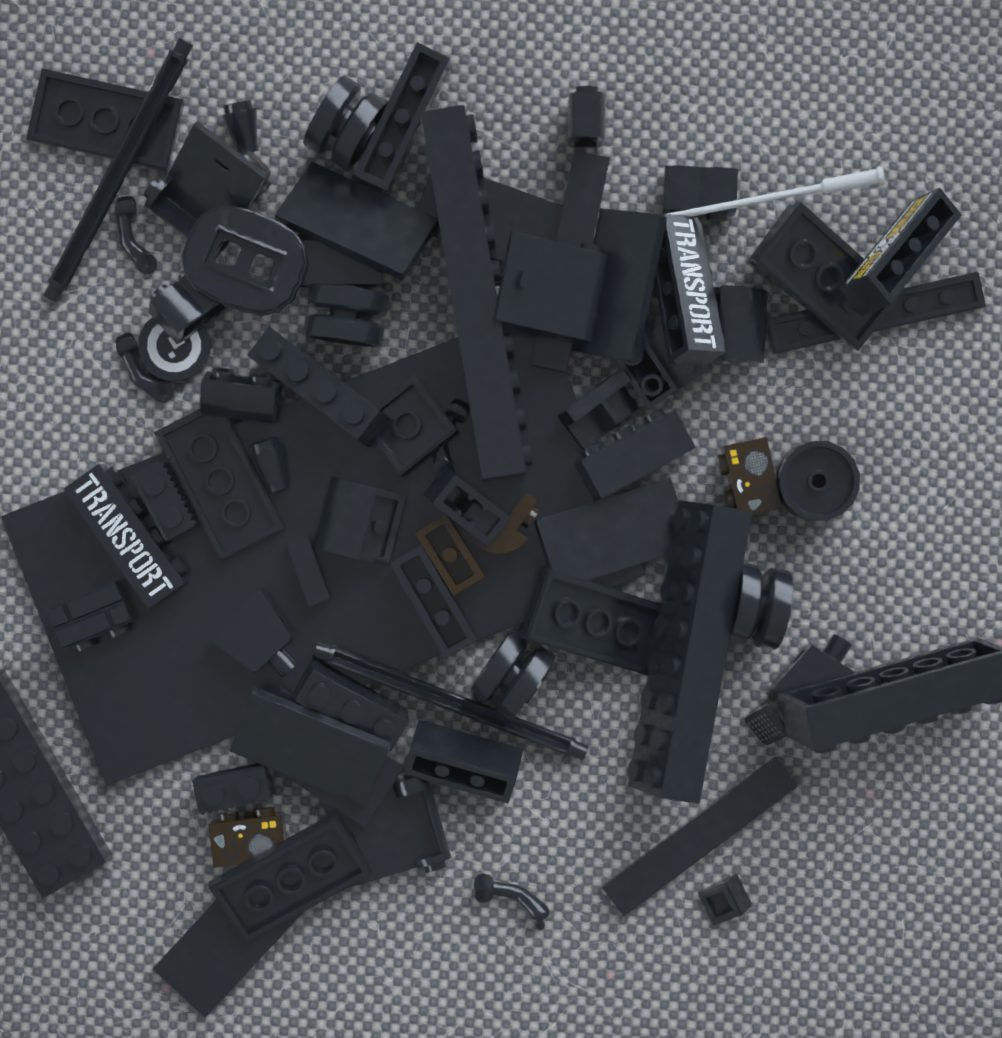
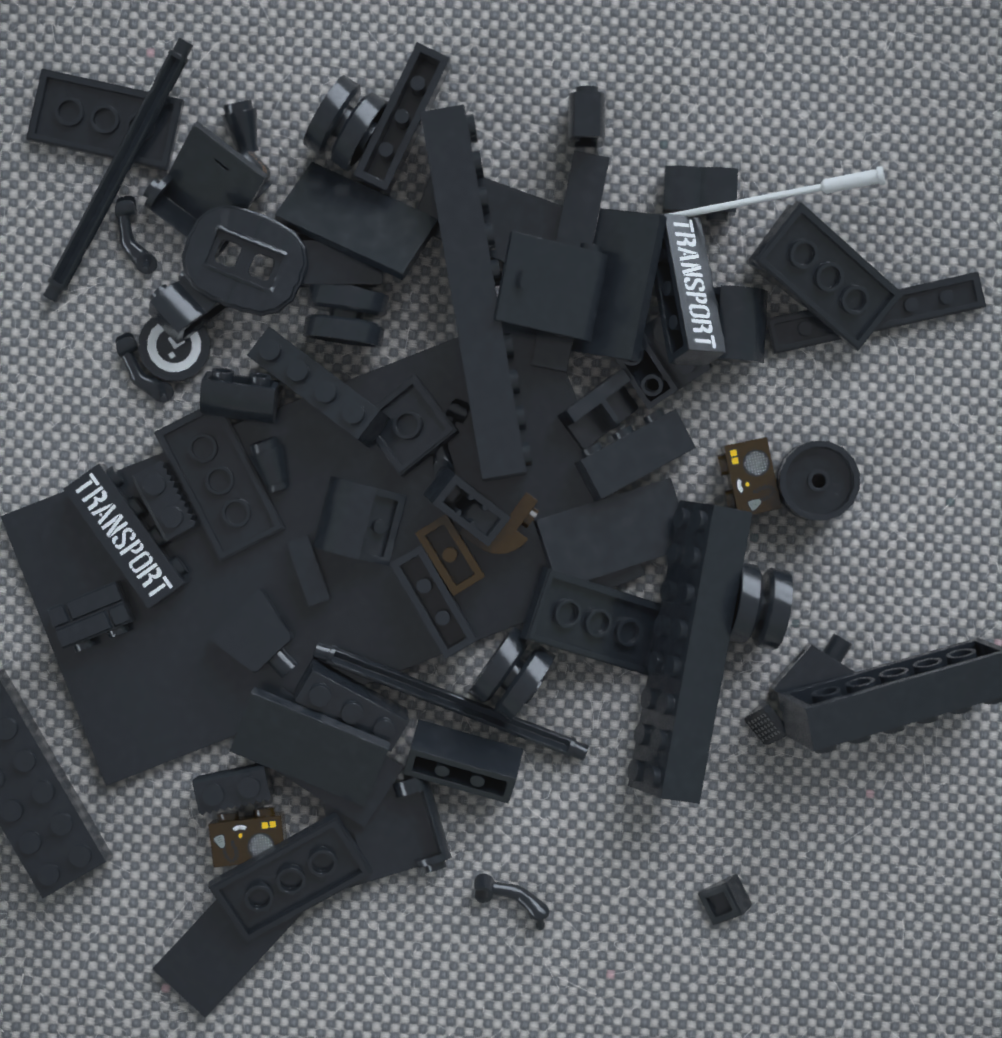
black tile [602,756,798,917] -> none
black brick [839,187,962,316] -> none

